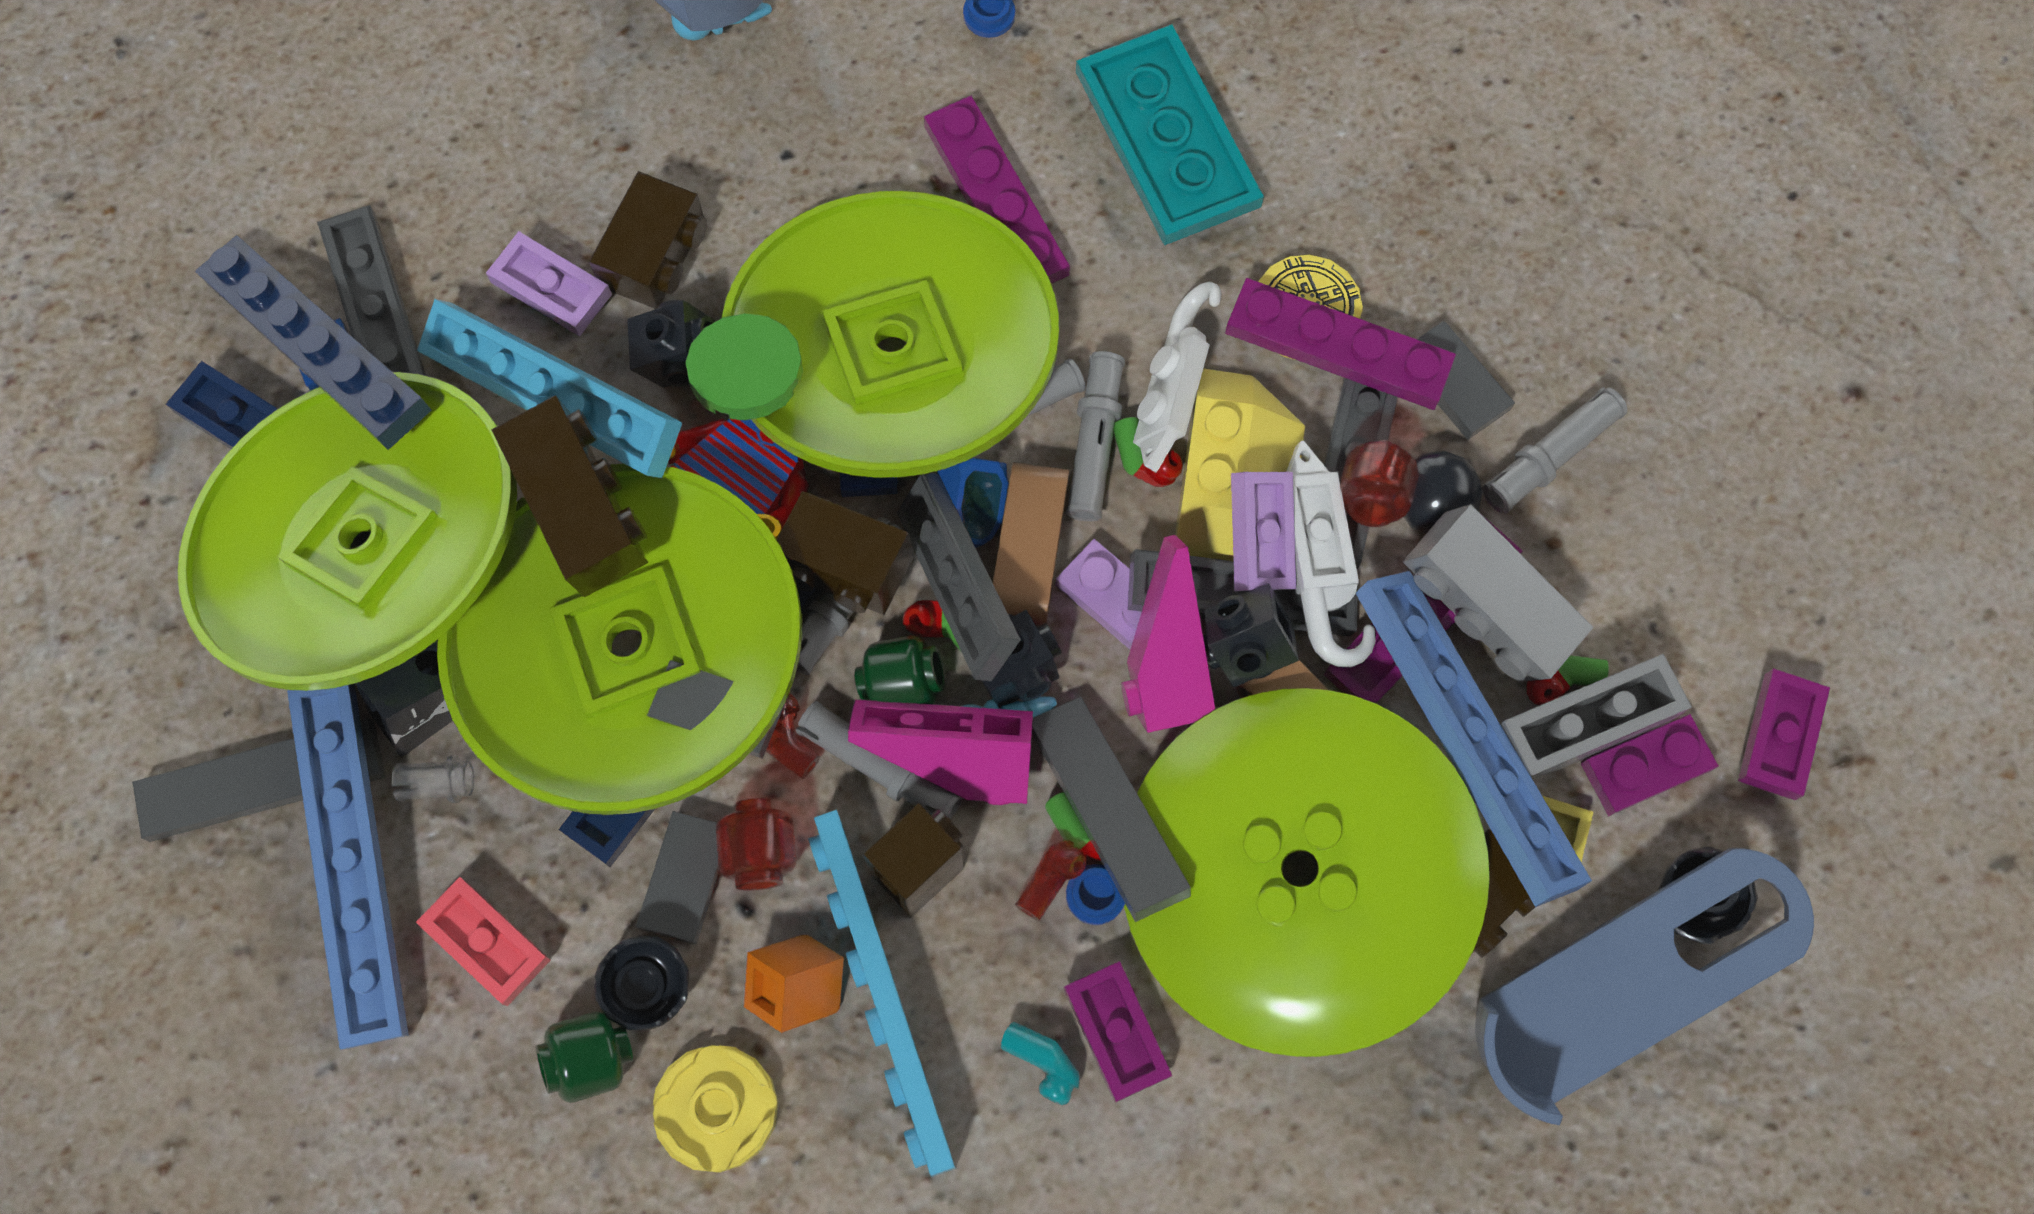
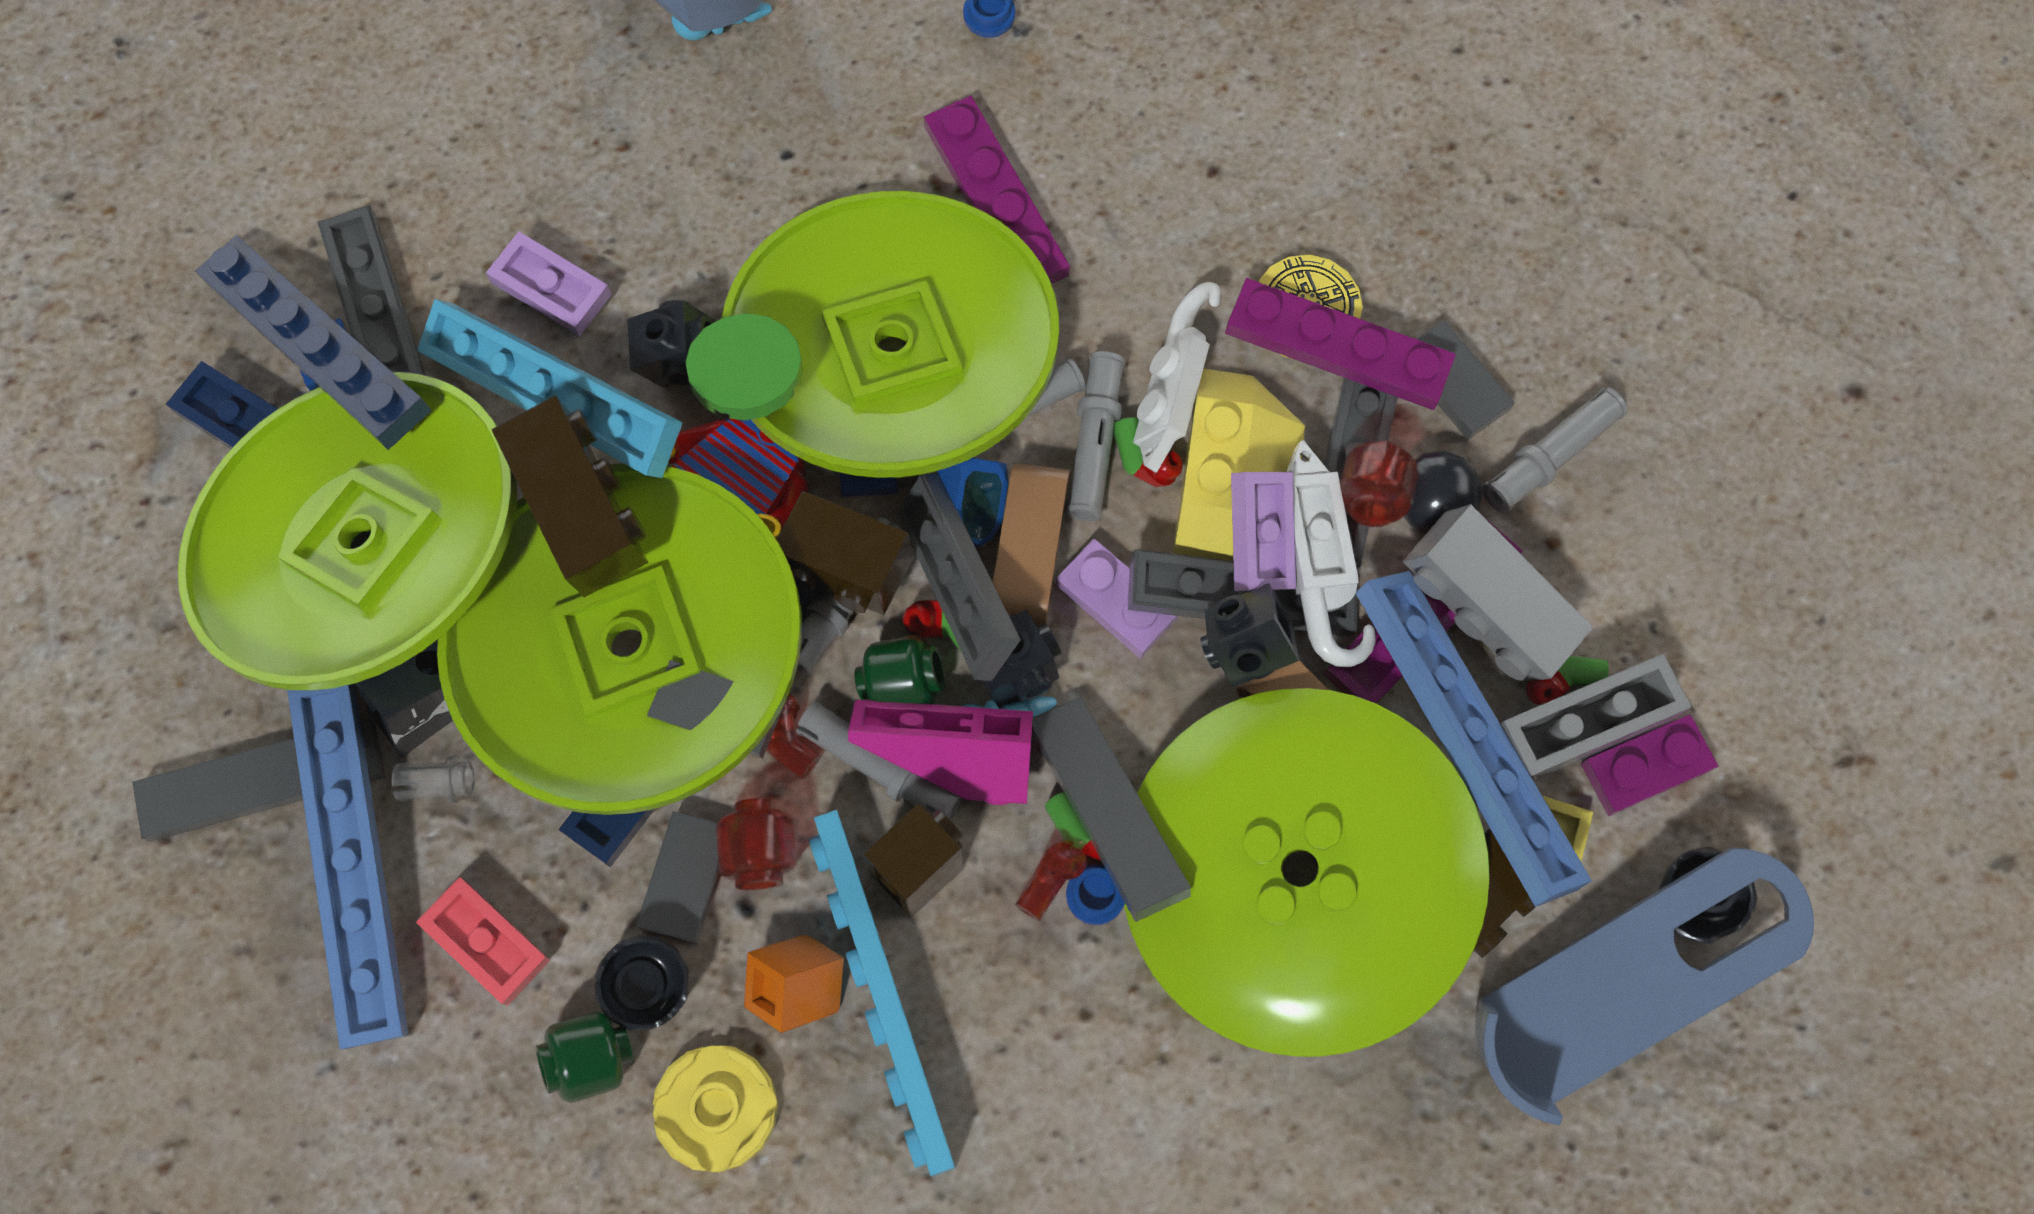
dark brown brick [589,171,707,309] -> none
teal arm [1001,1022,1080,1106] -> none
magenta plate [1064,961,1173,1103] -> none
teal plate [1076,24,1264,246] -> none
dark pink slope [1121,535,1215,733] -> none
magenta plate [1738,668,1830,800] -> none

